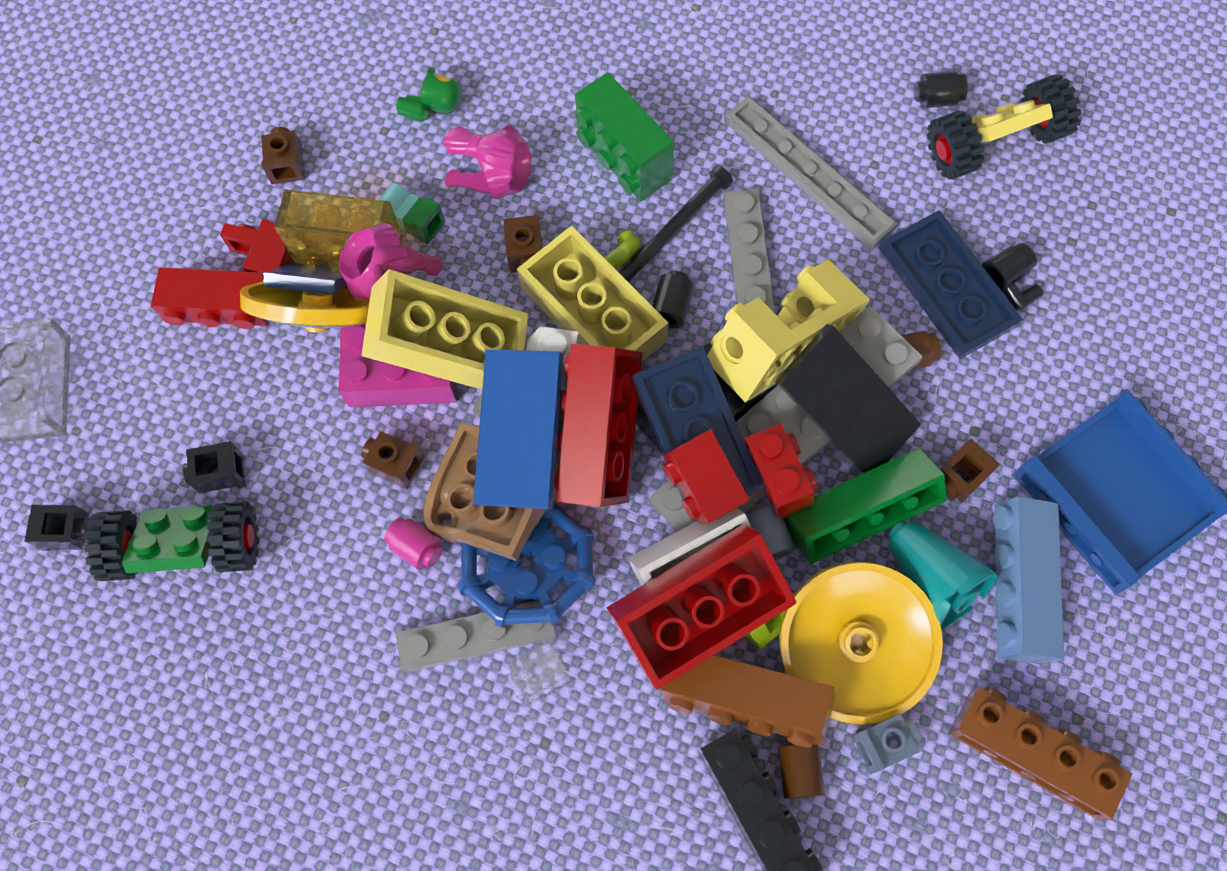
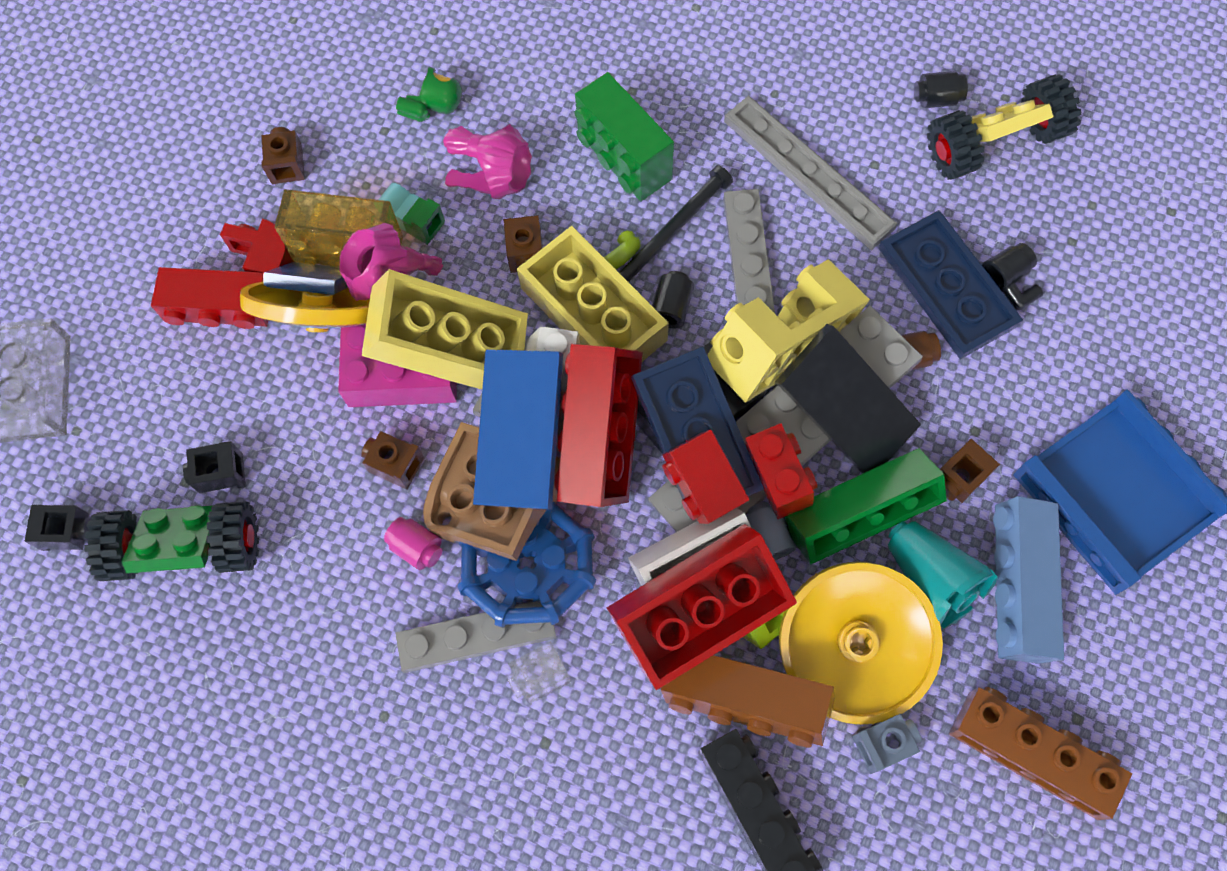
reddish brown brick [778,739,825,799] -> none

